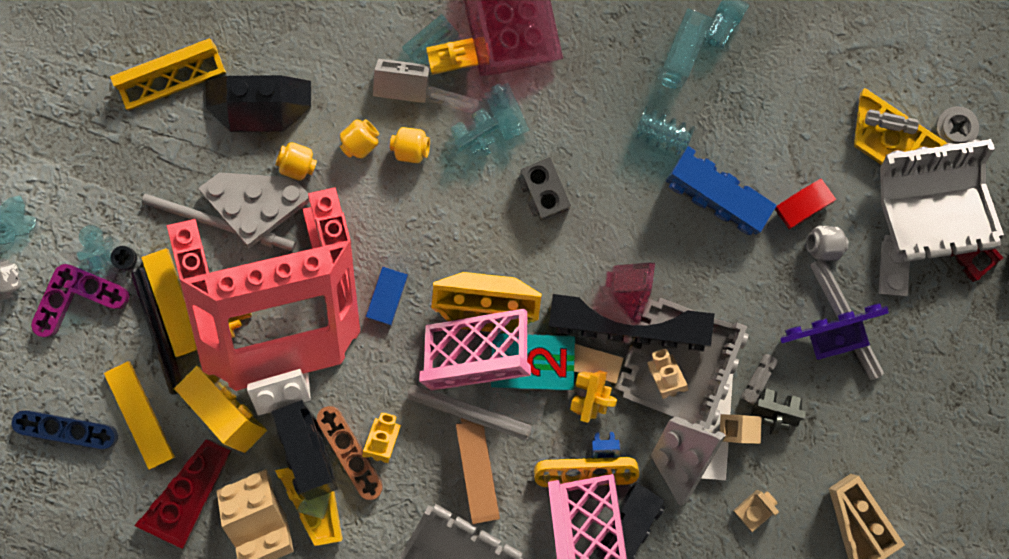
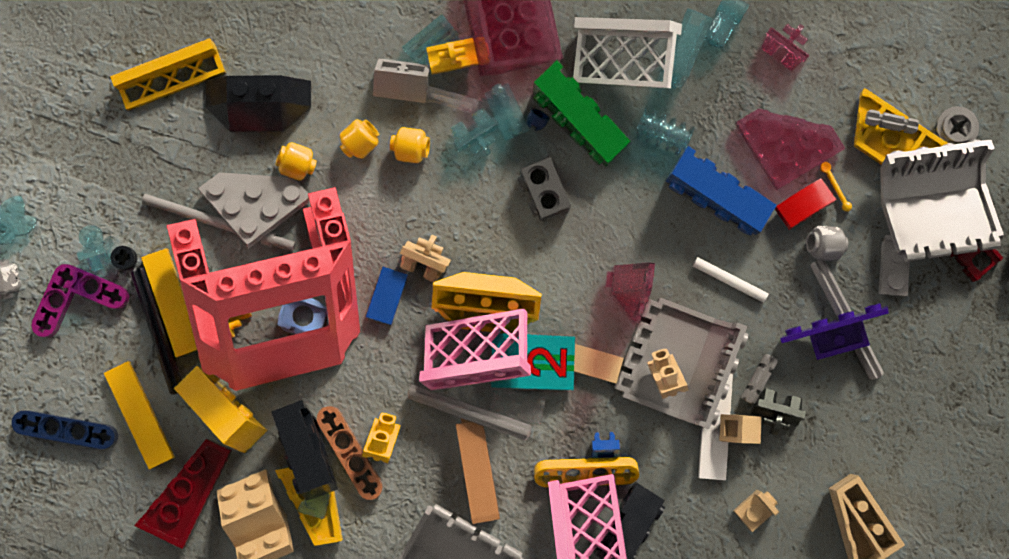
white bracket [247,369,311,416] -> none
black arch [549,294,715,352] -> none
yellow hips [570,370,617,423] -> none
light grey wing [650,416,726,506] -> none
none -> light blue piece [277,298,327,334]
none -> tan hips [400,235,451,282]
none -> dark blue hinge [526,108,550,131]
none -> green wedge [533,60,631,167]
none -> white fence [573,17,682,89]
none -> white bar [693,257,768,303]
none -> clear pink plate [735,108,846,191]
none -> clear pink hips [761,24,809,71]
none -> yellow hinge [820,162,852,212]

